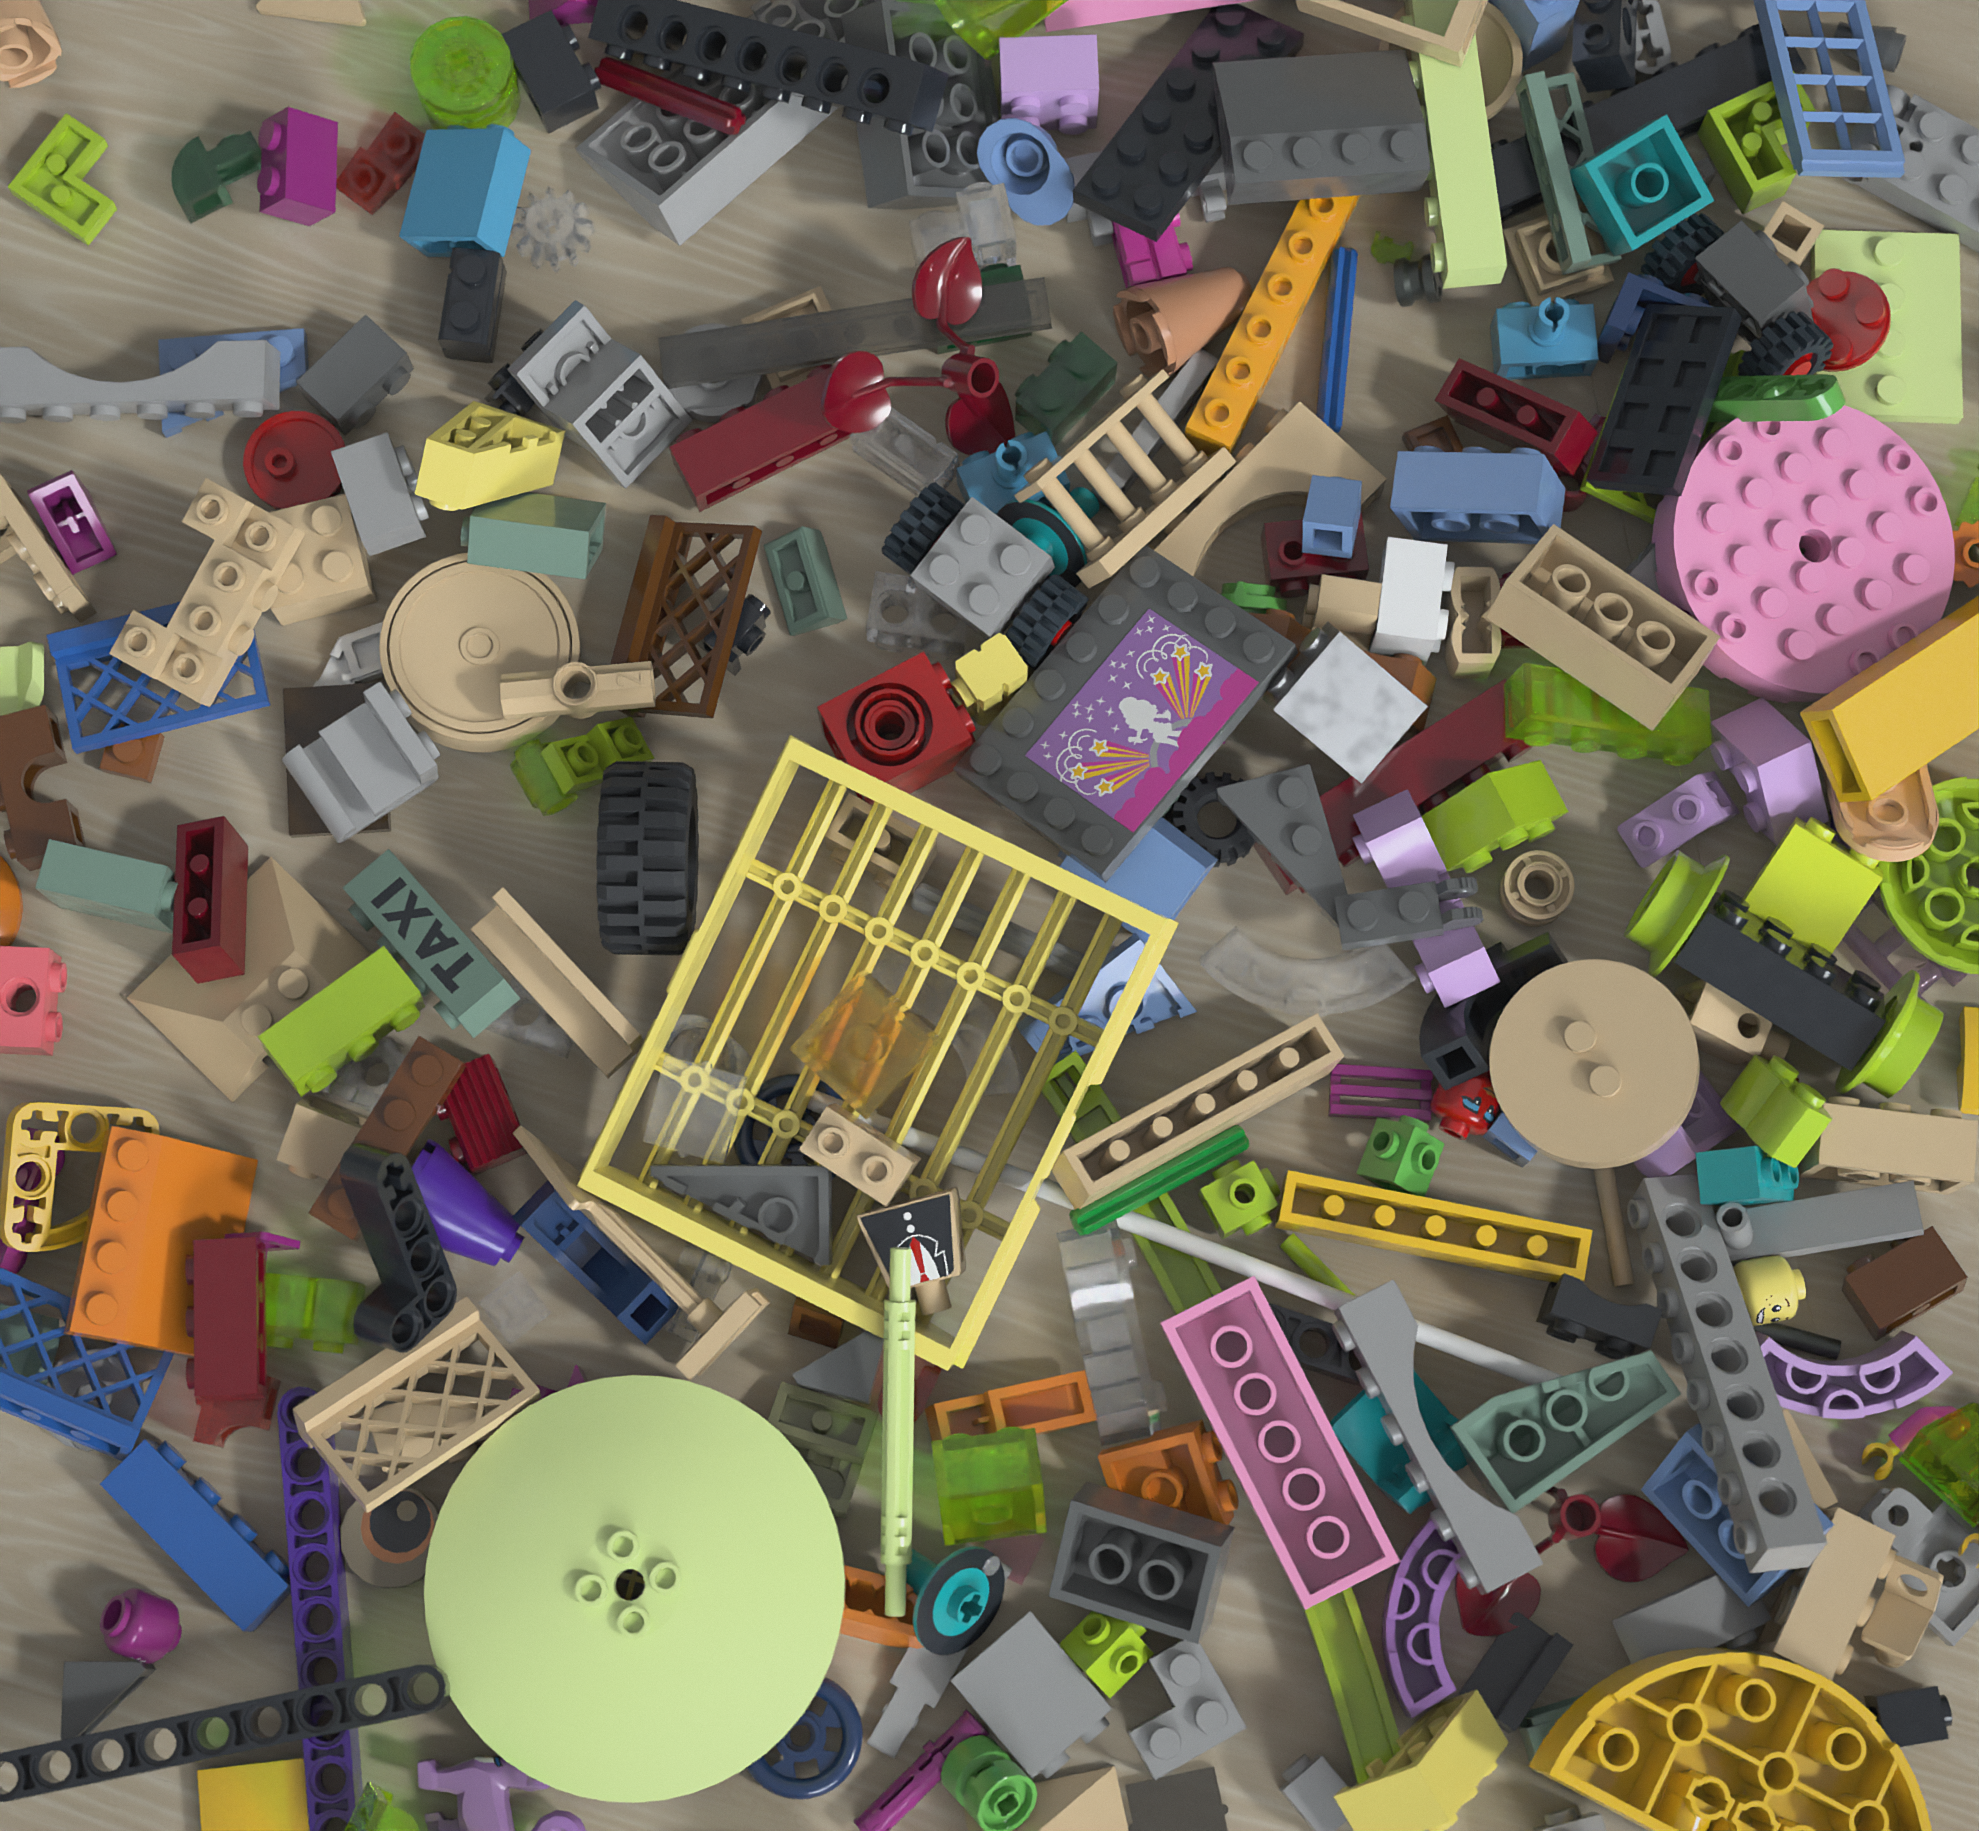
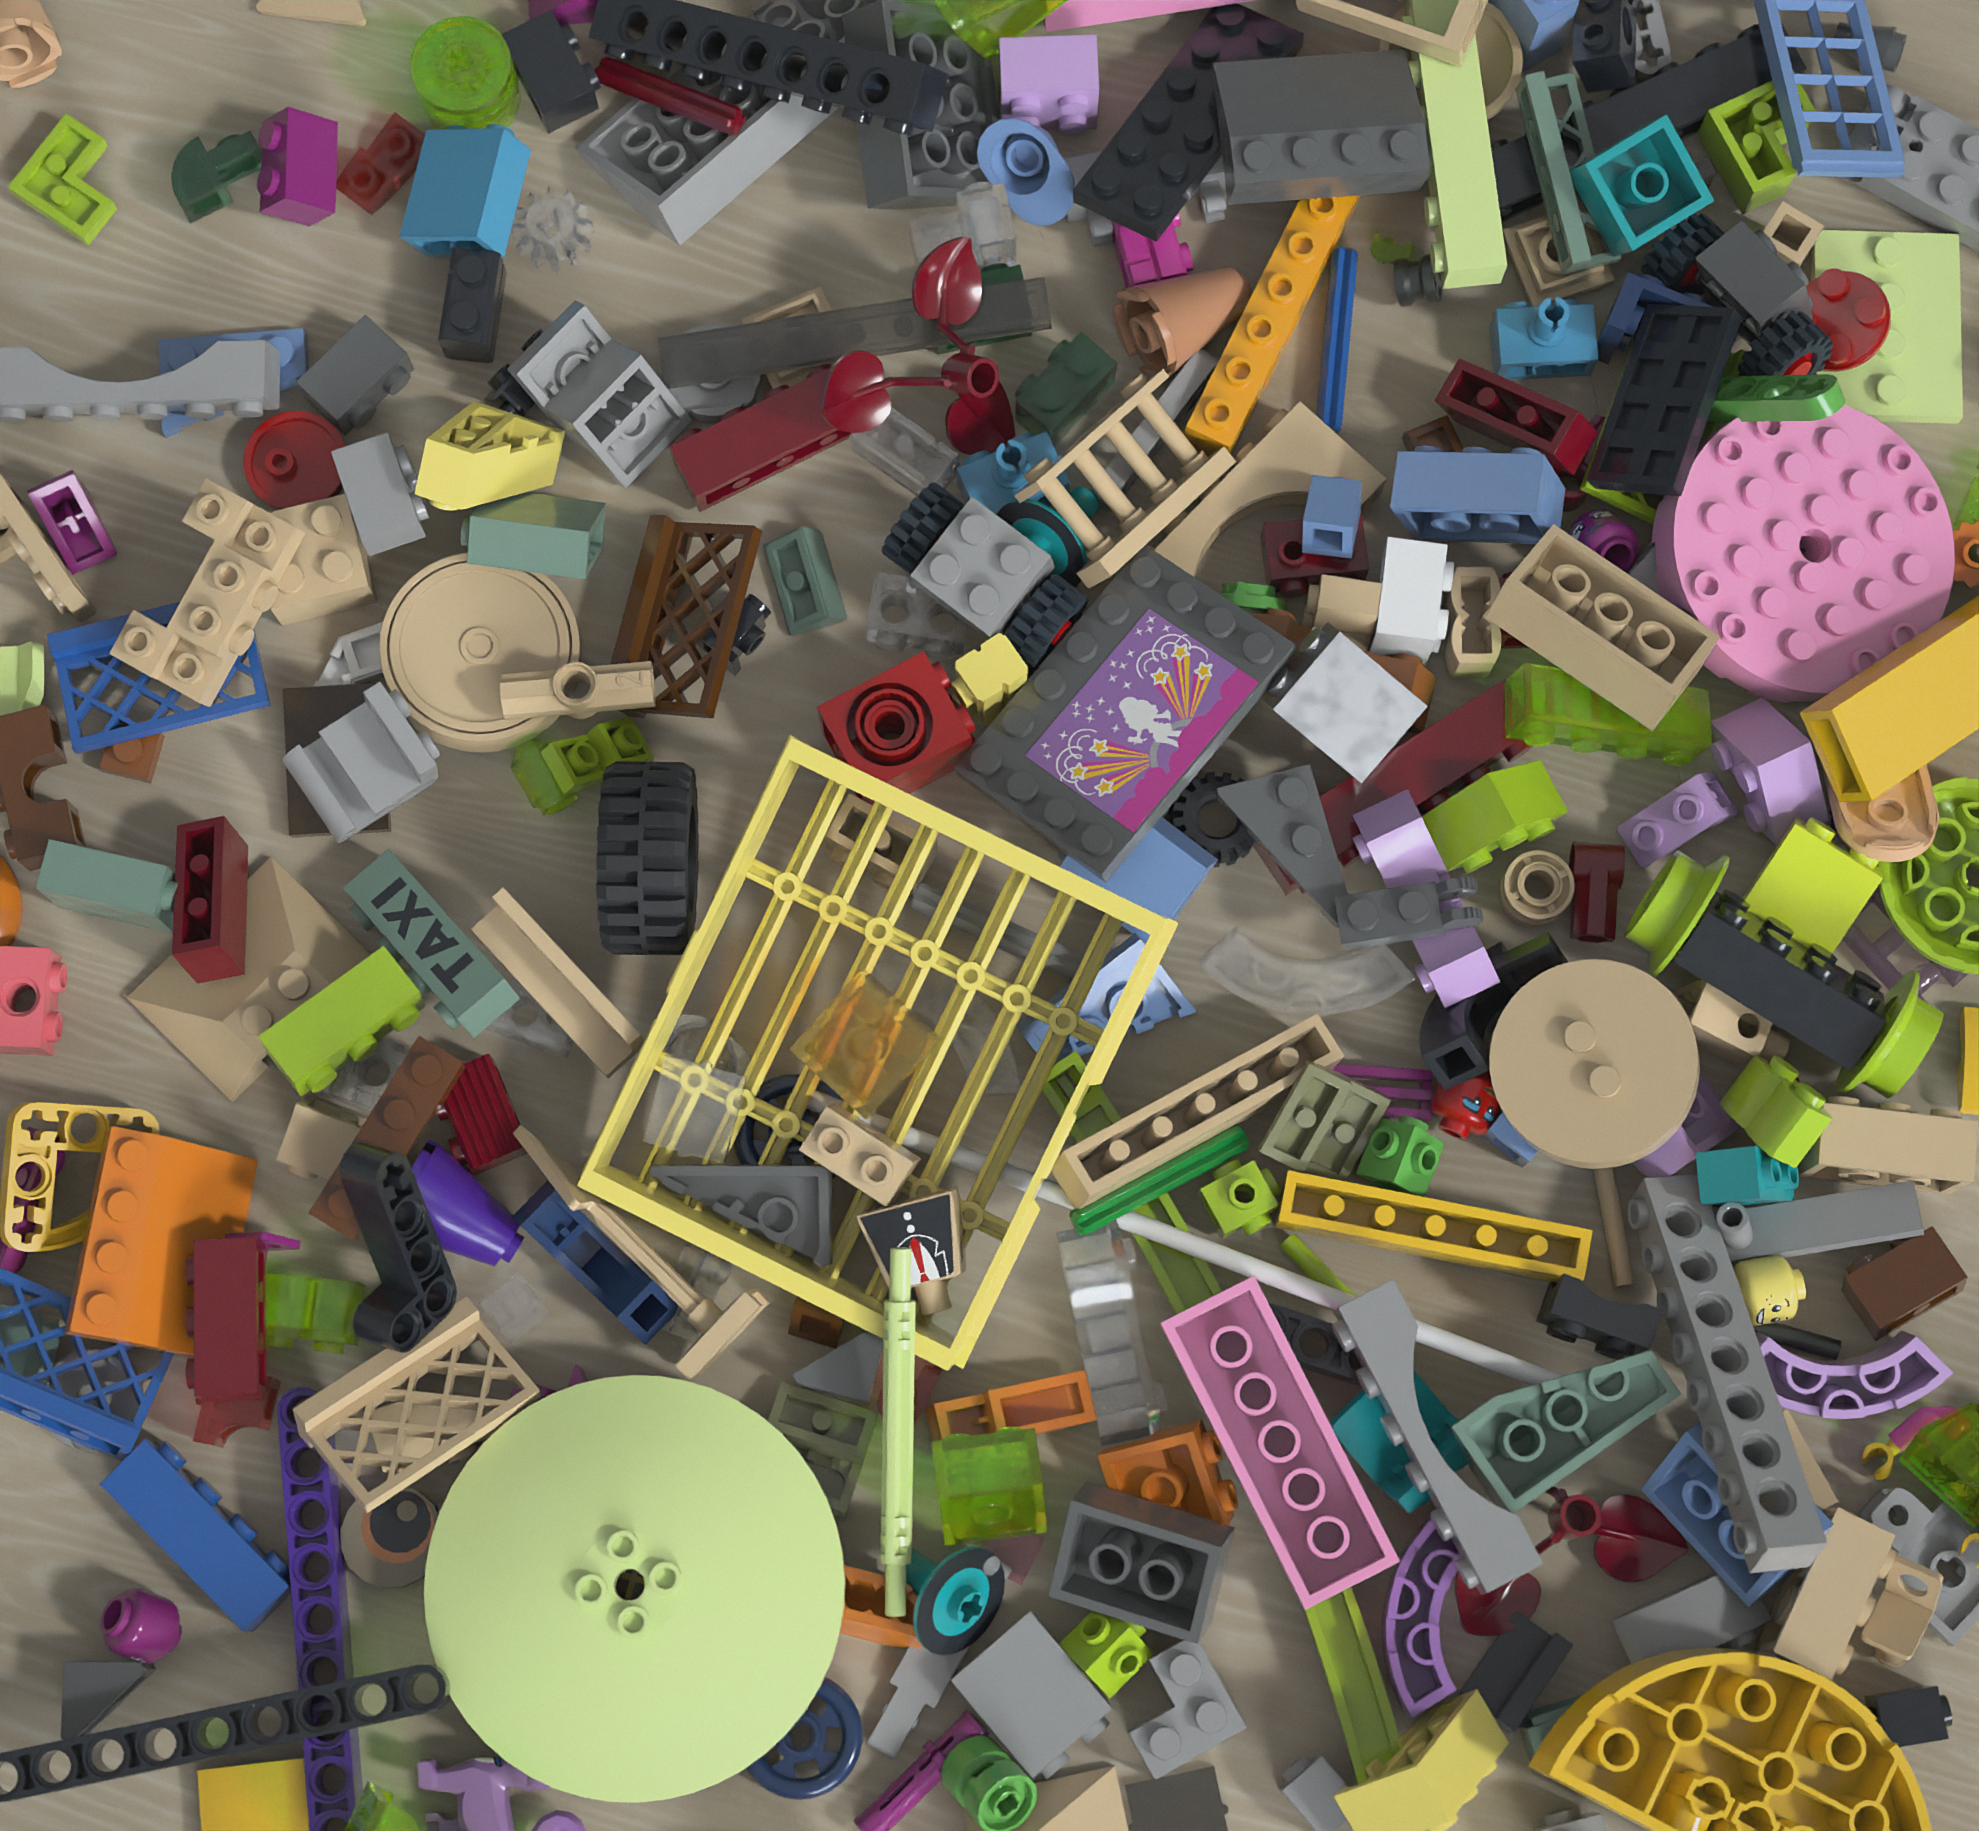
none -> olive slope [1258,1060,1391,1182]
none -> magenta head [1568,509,1640,572]
none -> dark red piece [1569,841,1626,943]

